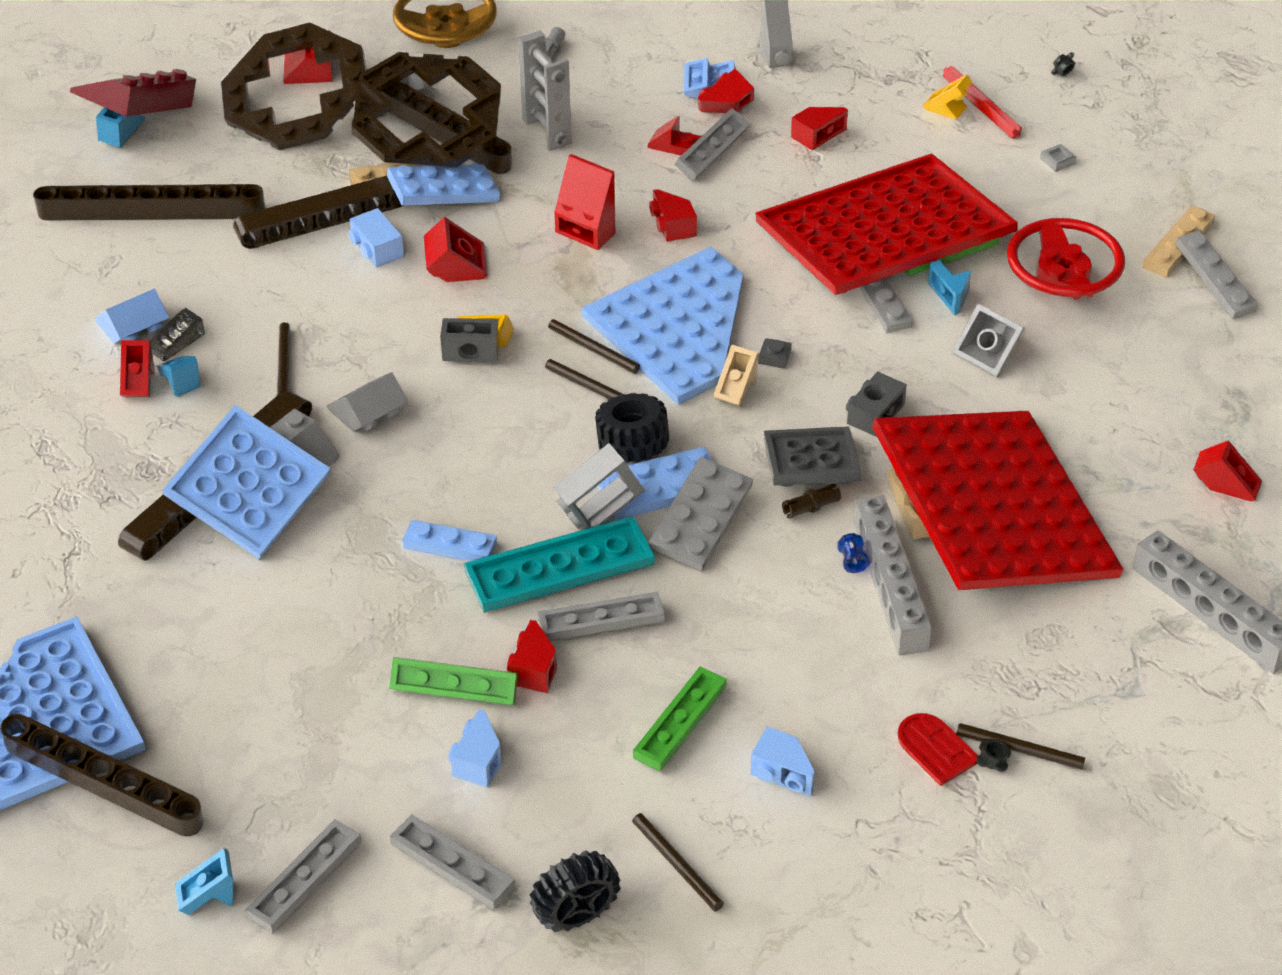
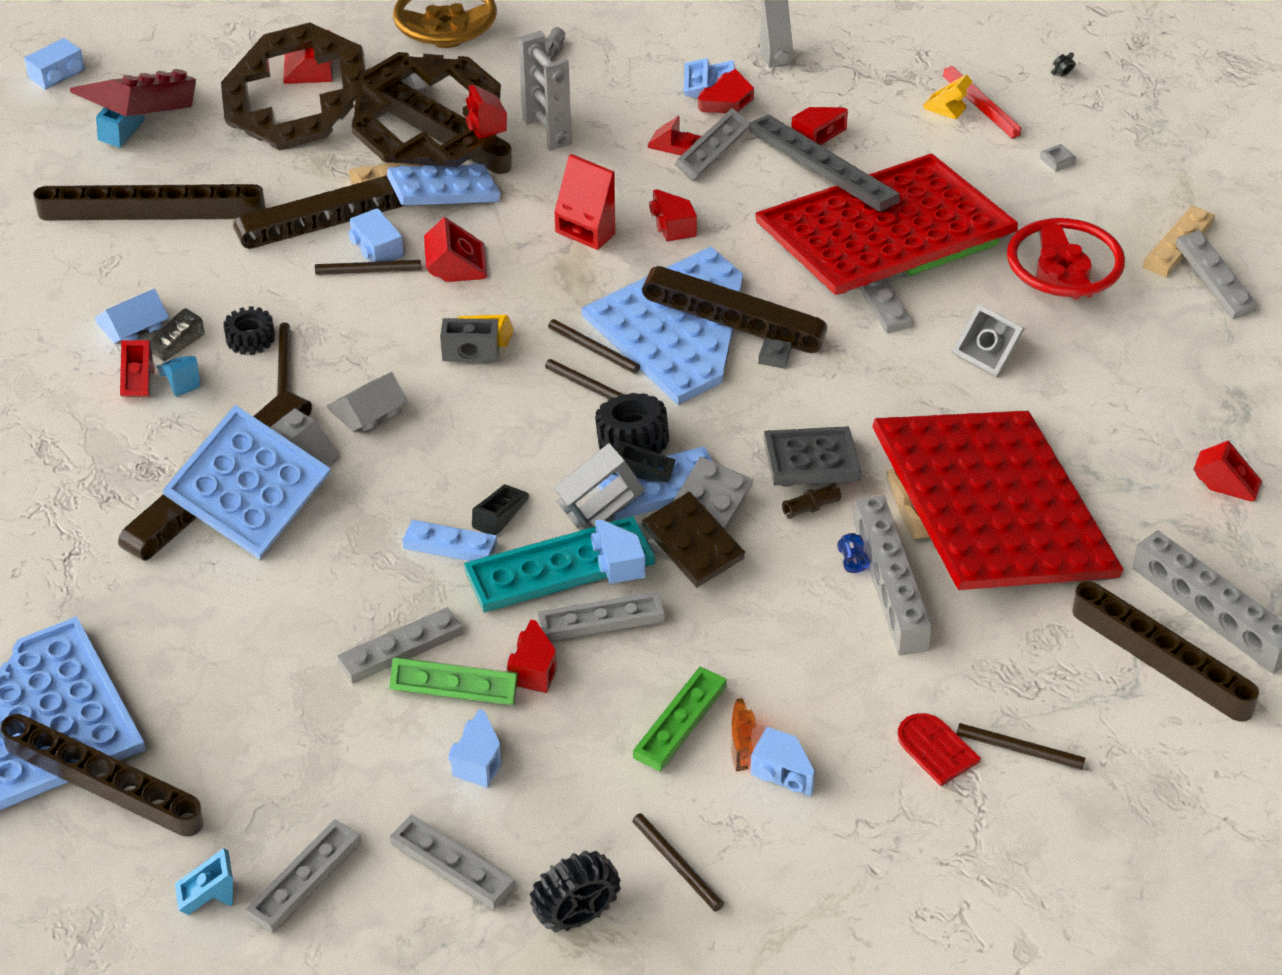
tan slope [713,345,759,407] -> none
dark grey brick [846,371,907,437] -> none
dark azure slope [928,260,971,315] -> none
pearl dark grey plate [976,739,1011,772] -> none
none -> light blue brick [24,38,85,89]
none -> black tyre [223,306,275,355]
none -> dark brown bar [315,260,421,275]
none -> light grey plate [337,607,463,684]
none -> red slope [466,85,507,139]
none -> pearl dark grey slope [472,484,529,535]
none -> light blue slope [591,520,645,584]
none -> pearl dark grey slope [613,441,676,483]
none -> dark brown beam [642,266,828,353]
none -> dark brown plate [642,491,745,588]
none -> clear orange slope [731,698,756,772]
none -> dark grey plate [749,114,900,212]
none -> dark brown beam [1072,581,1259,722]

